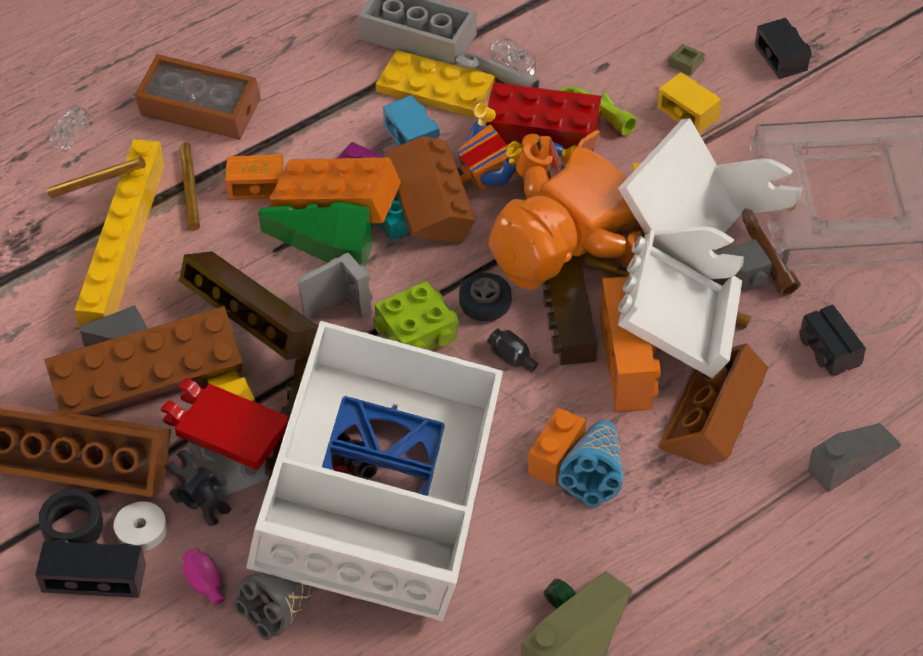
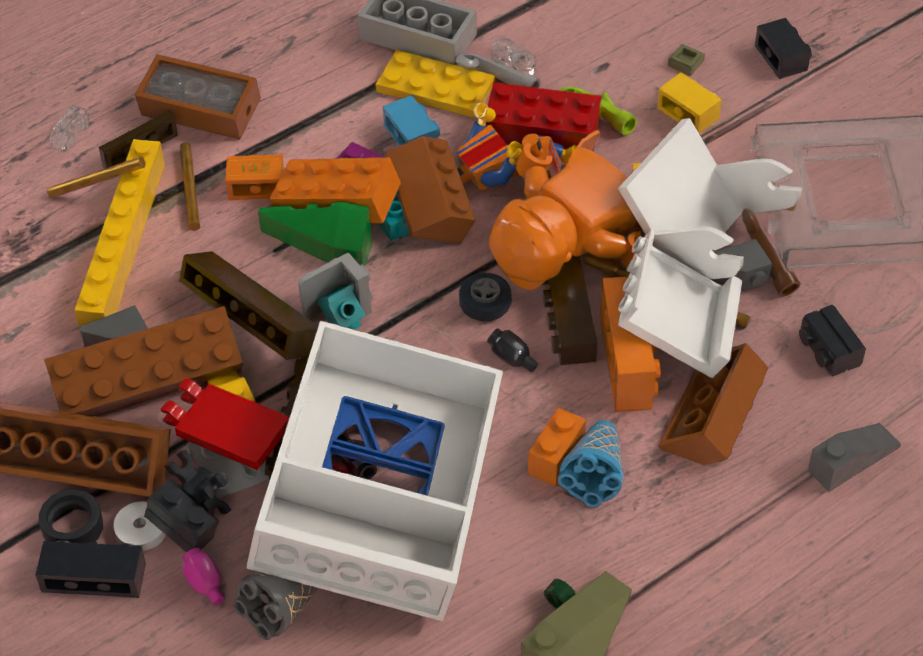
lime brick [373,281,459,351] -> none
none -> dark brown tile [98,110,178,169]
none -> black brick [144,479,219,552]
none -> teal brick [317,284,366,330]

